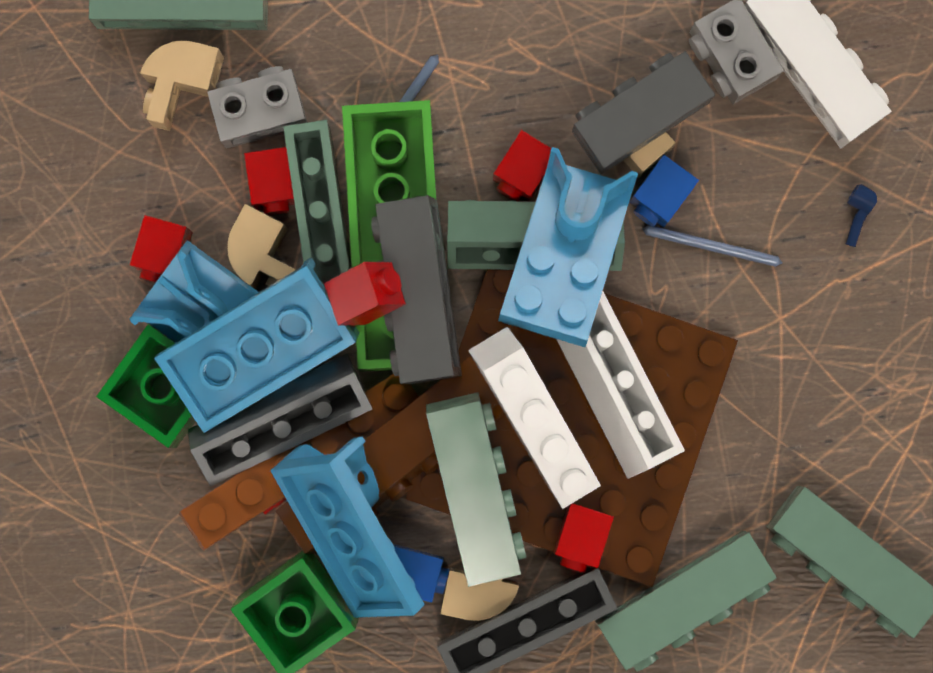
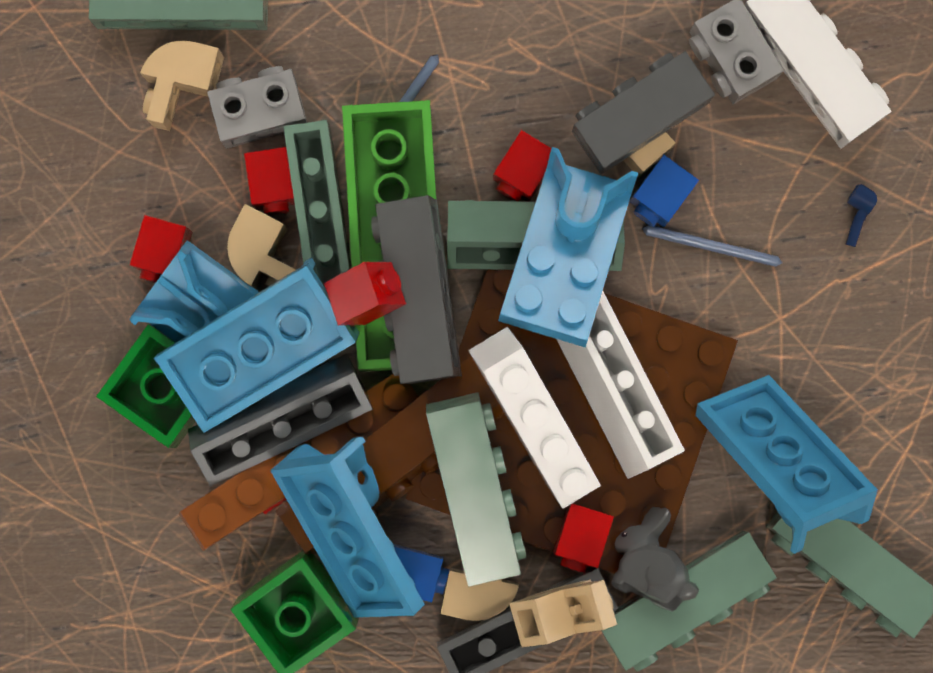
none -> tan brick [509,579,617,647]
none -> dark grey animal [611,507,699,612]
none -> dark azure plate [695,375,878,554]

